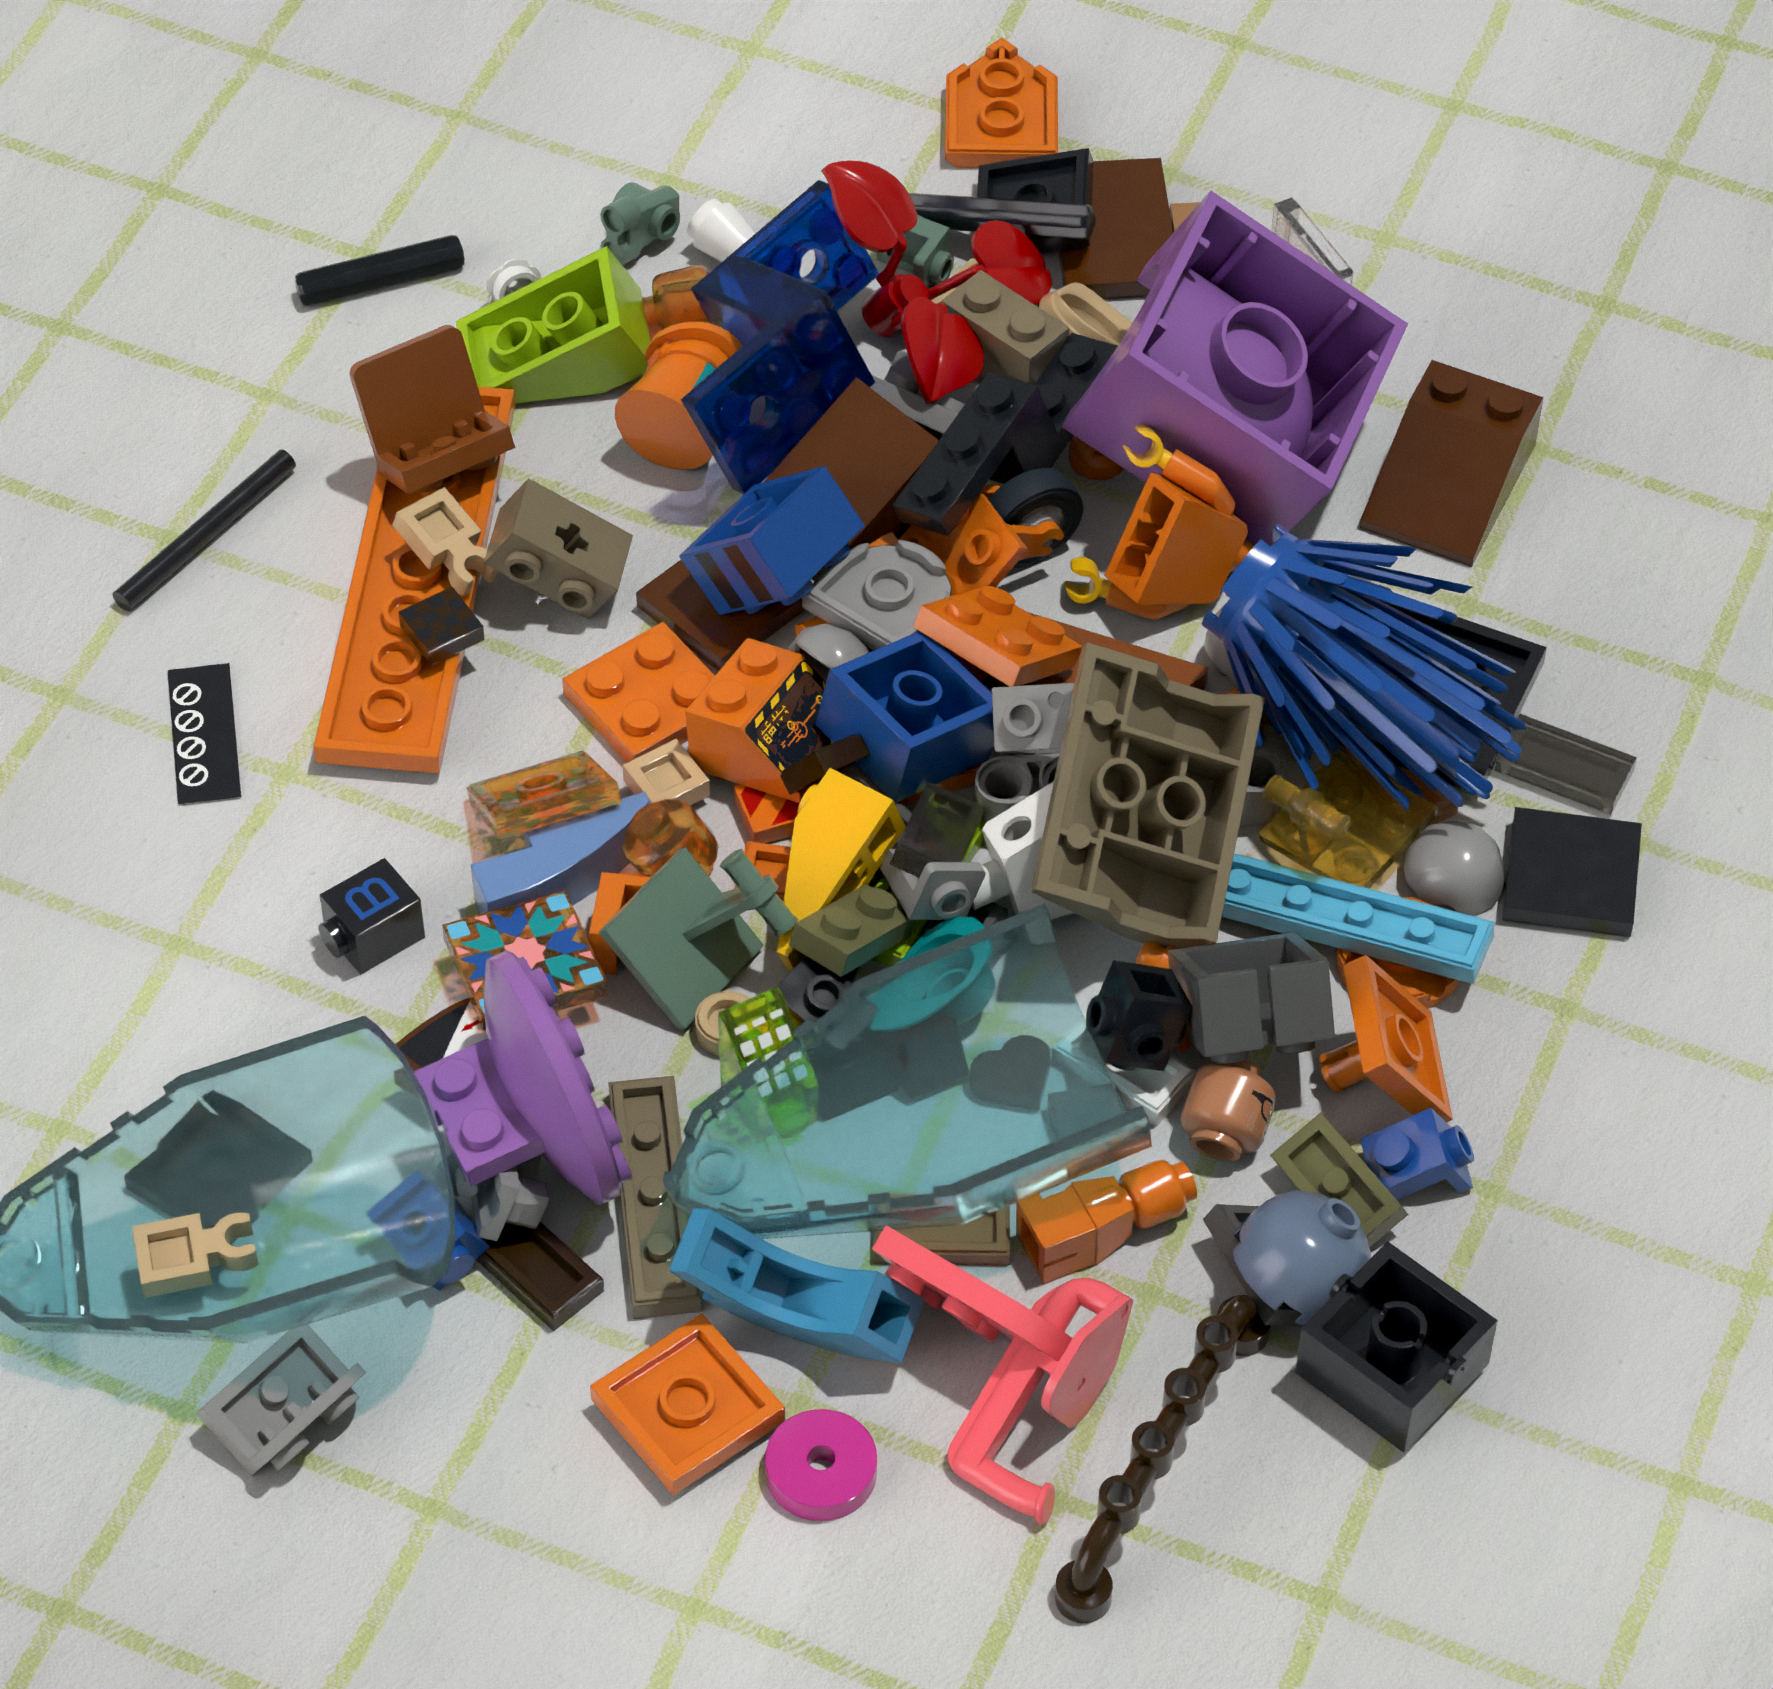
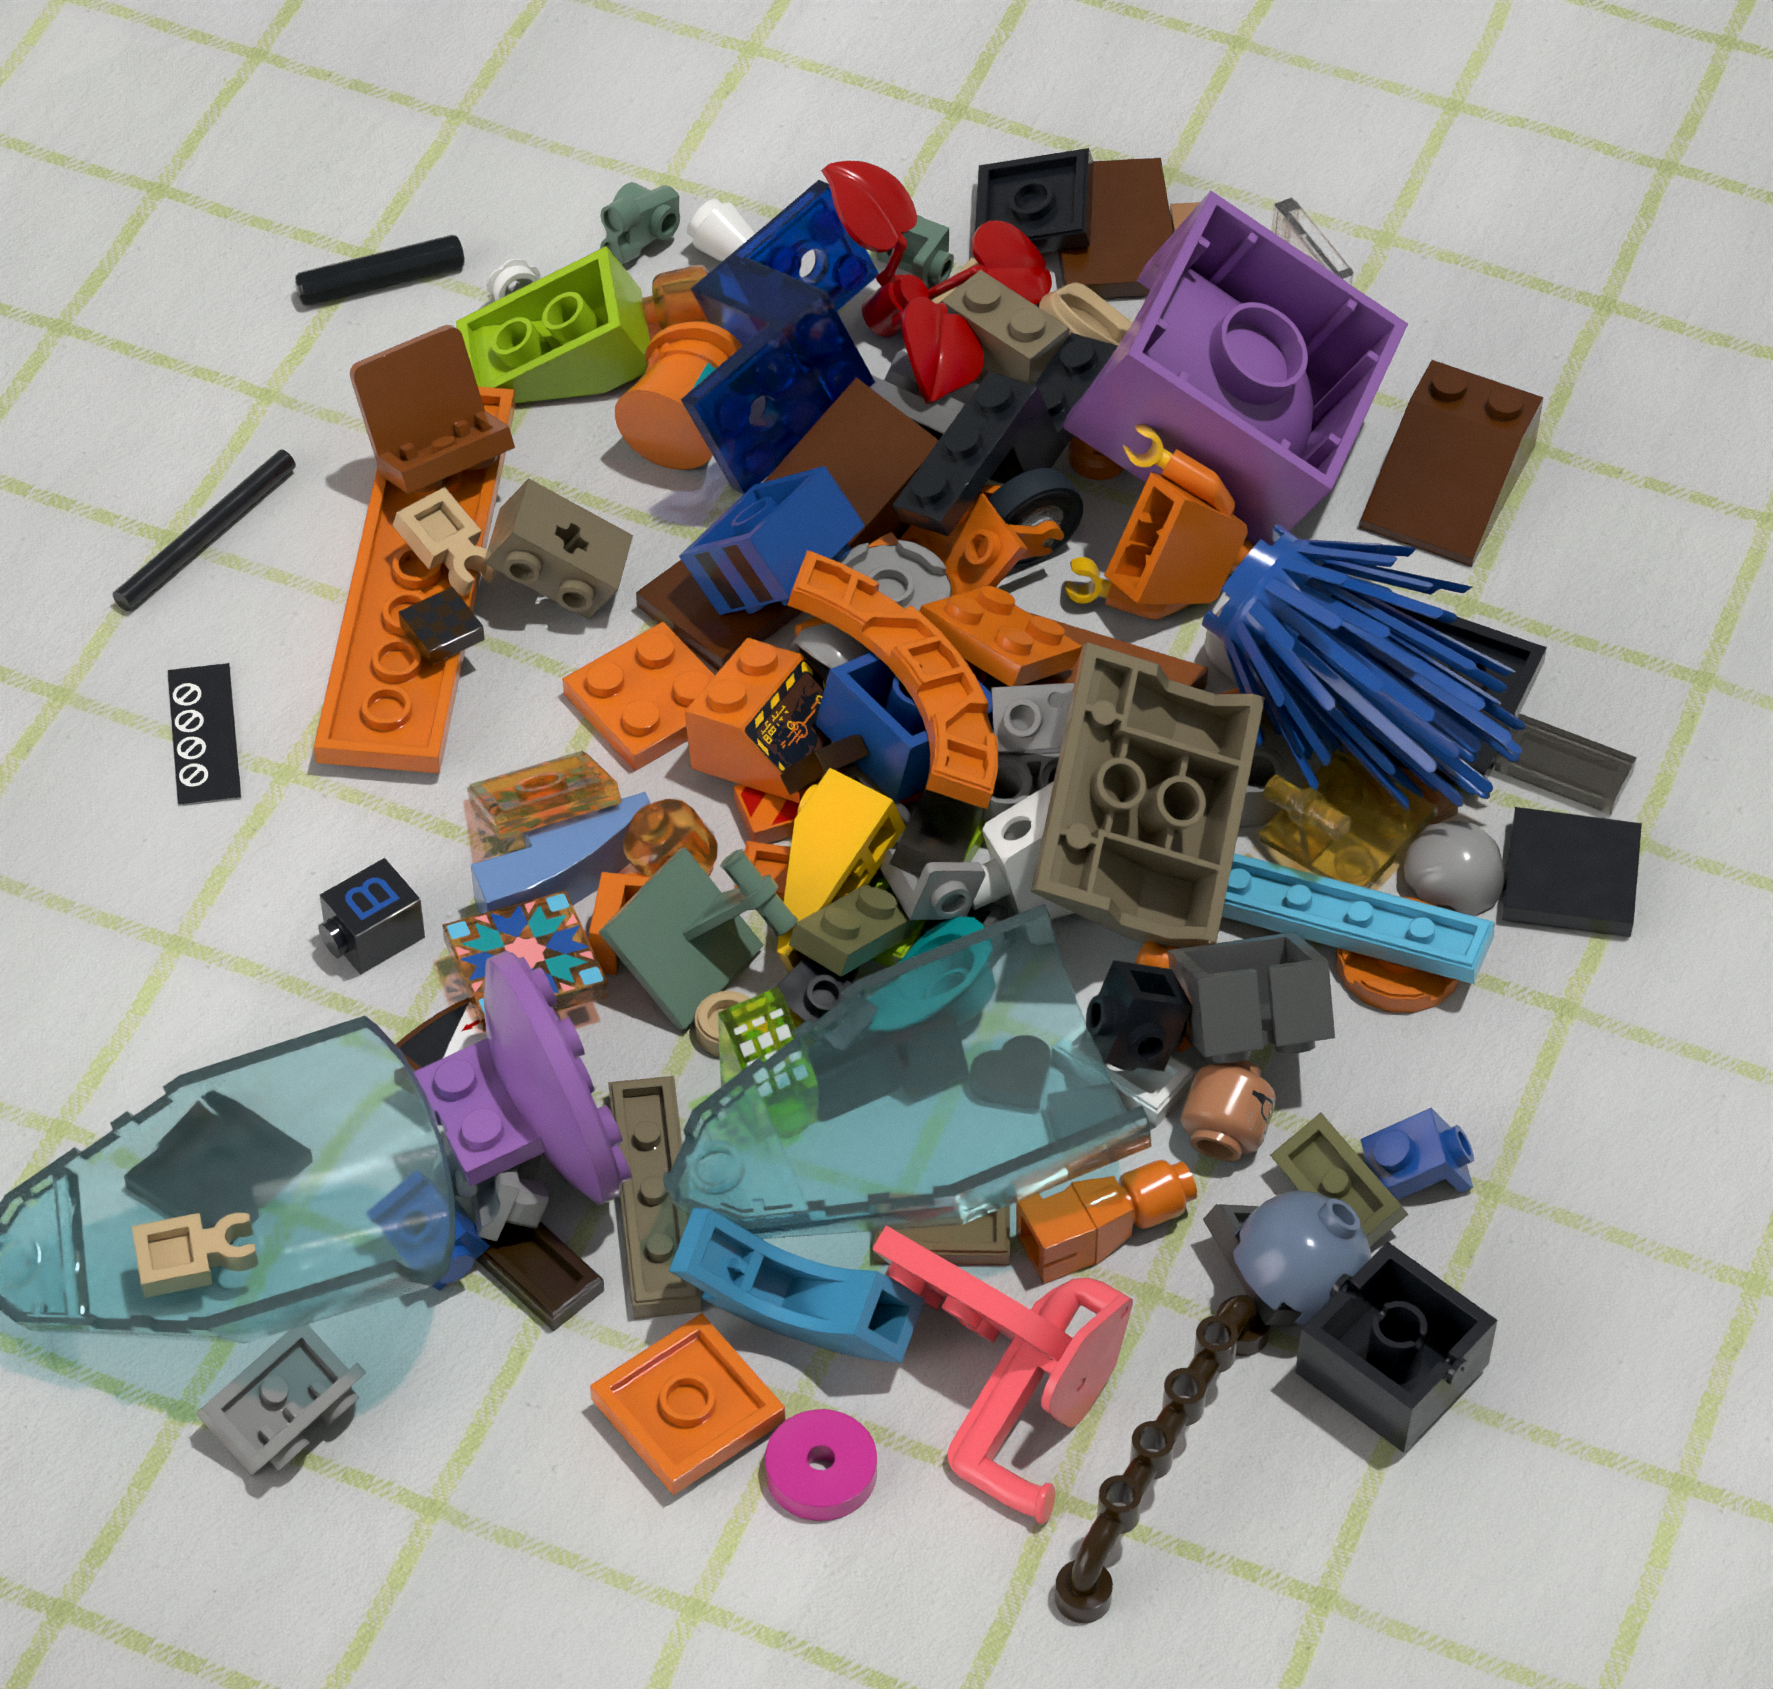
tan plate [622,739,710,822] -> none
black axle [909,193,1096,239] -> none
orange tile [945,38,1058,168] -> none
orange tile [1319,955,1453,1123] -> none
none -> orange tile [788,550,998,809]

